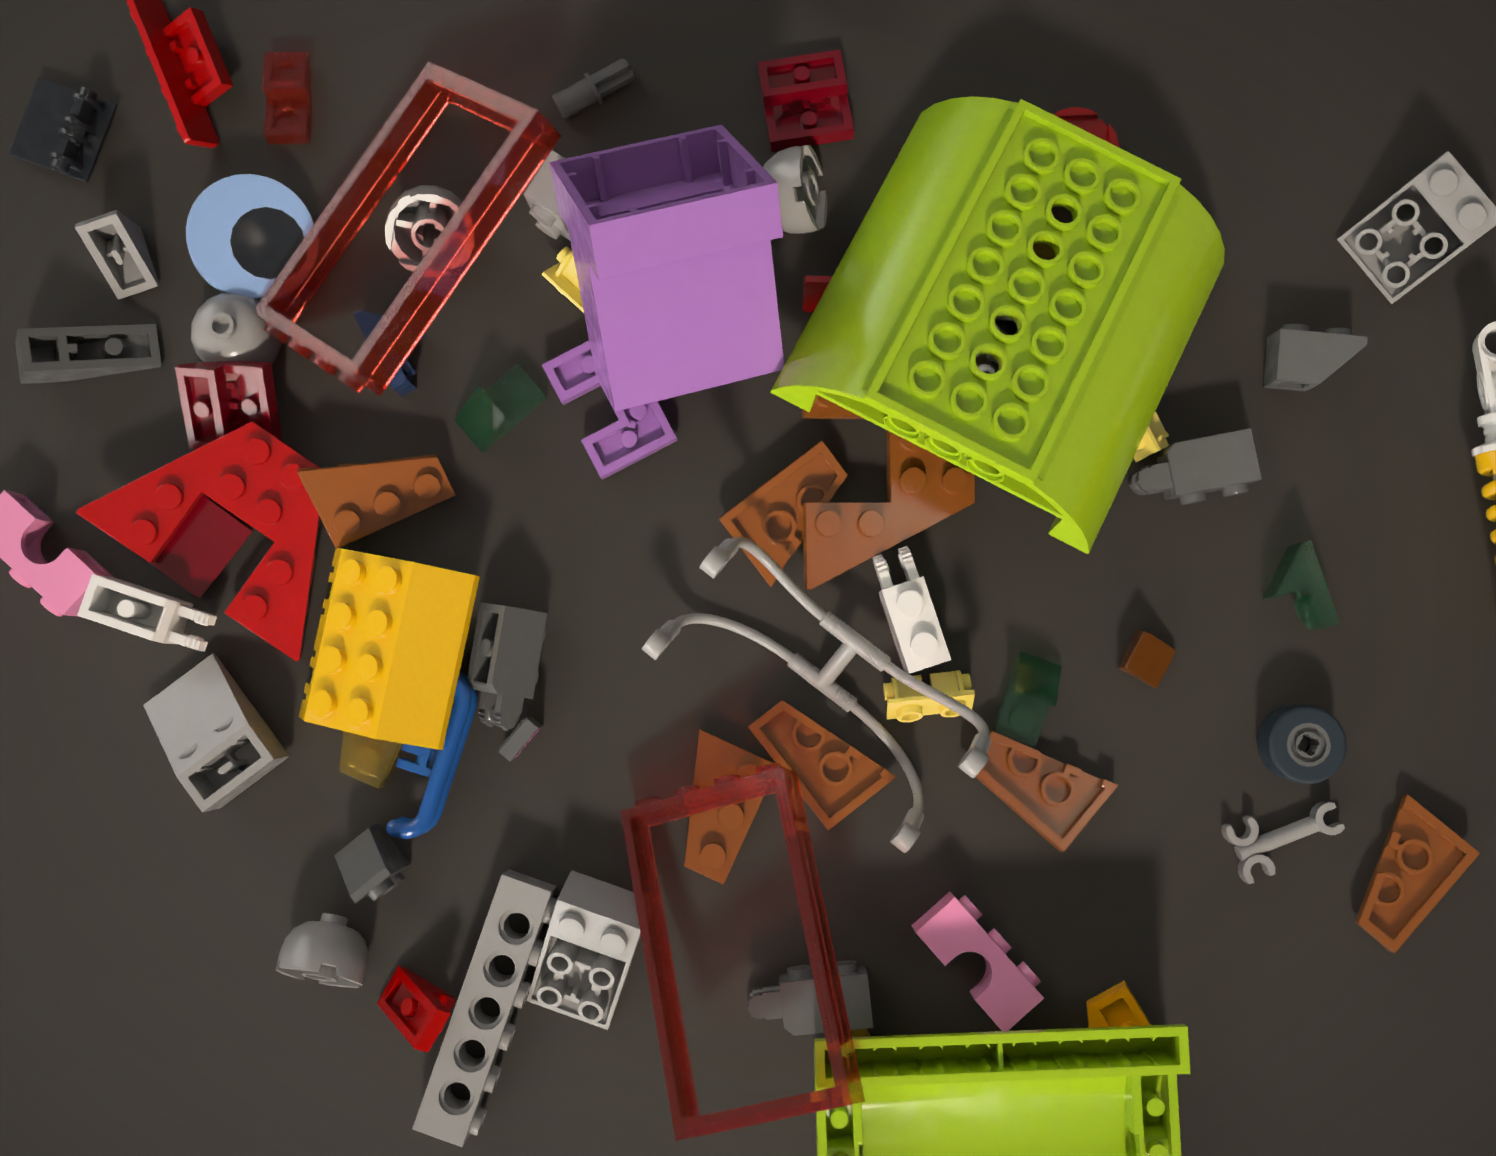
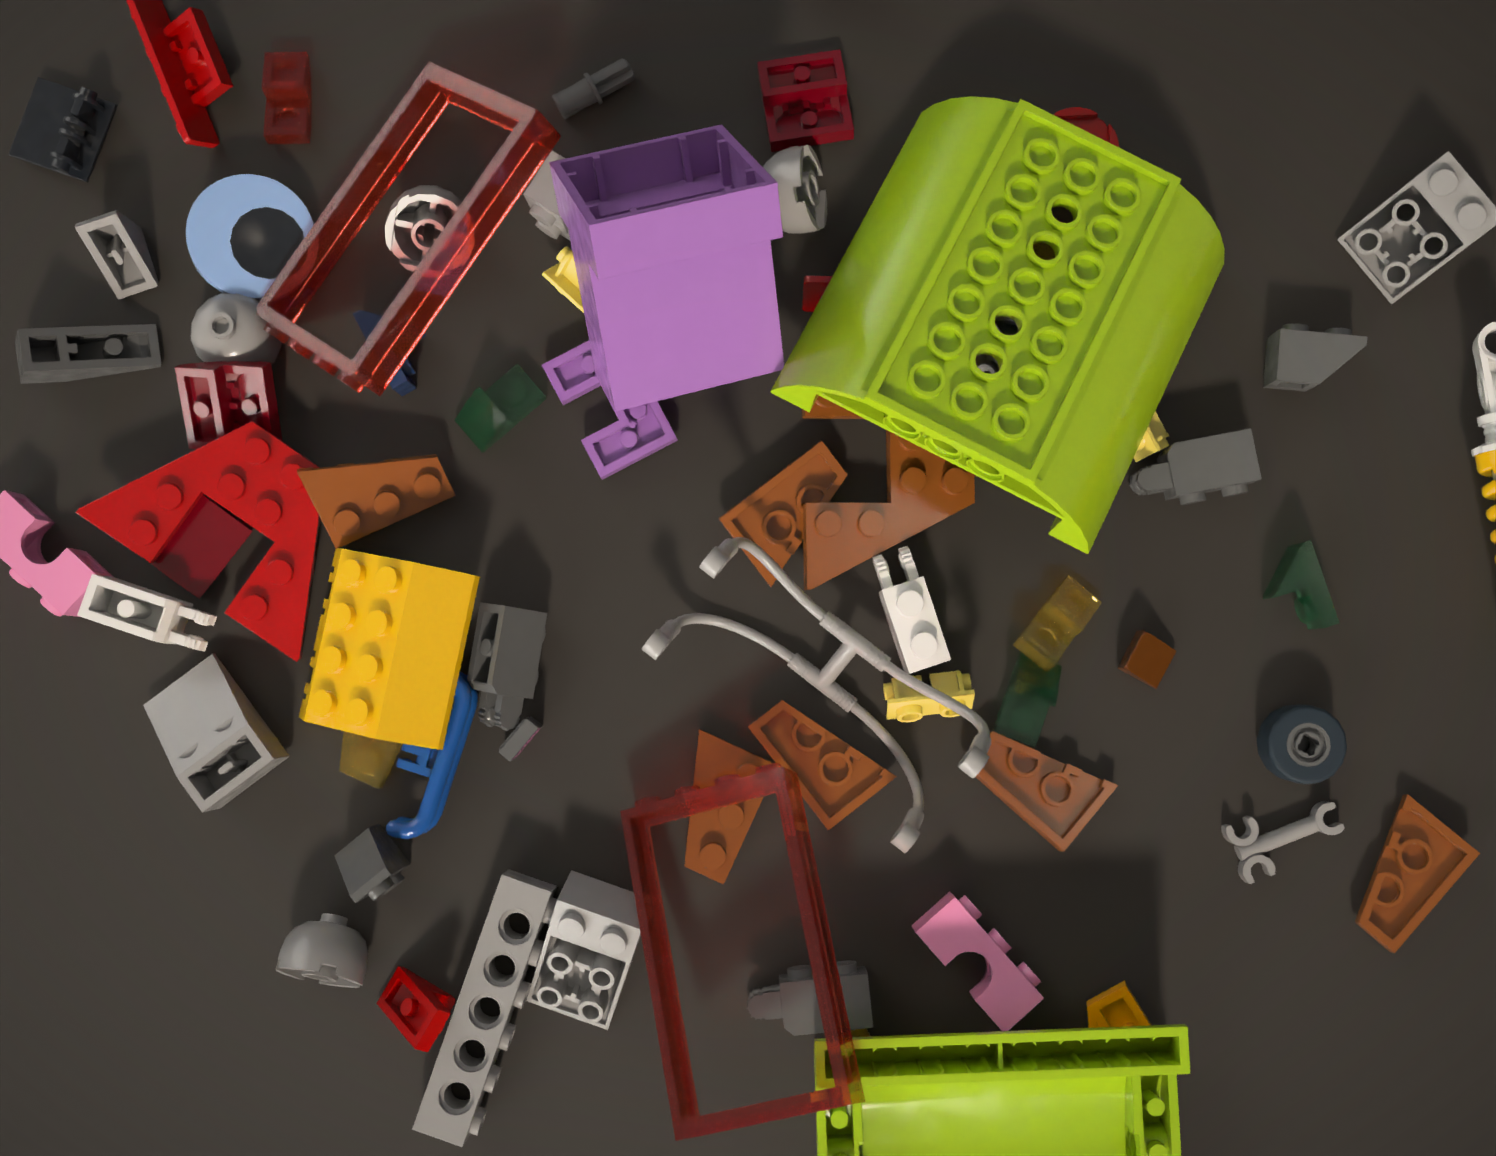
none -> clear yellow slope [1013,575,1102,672]

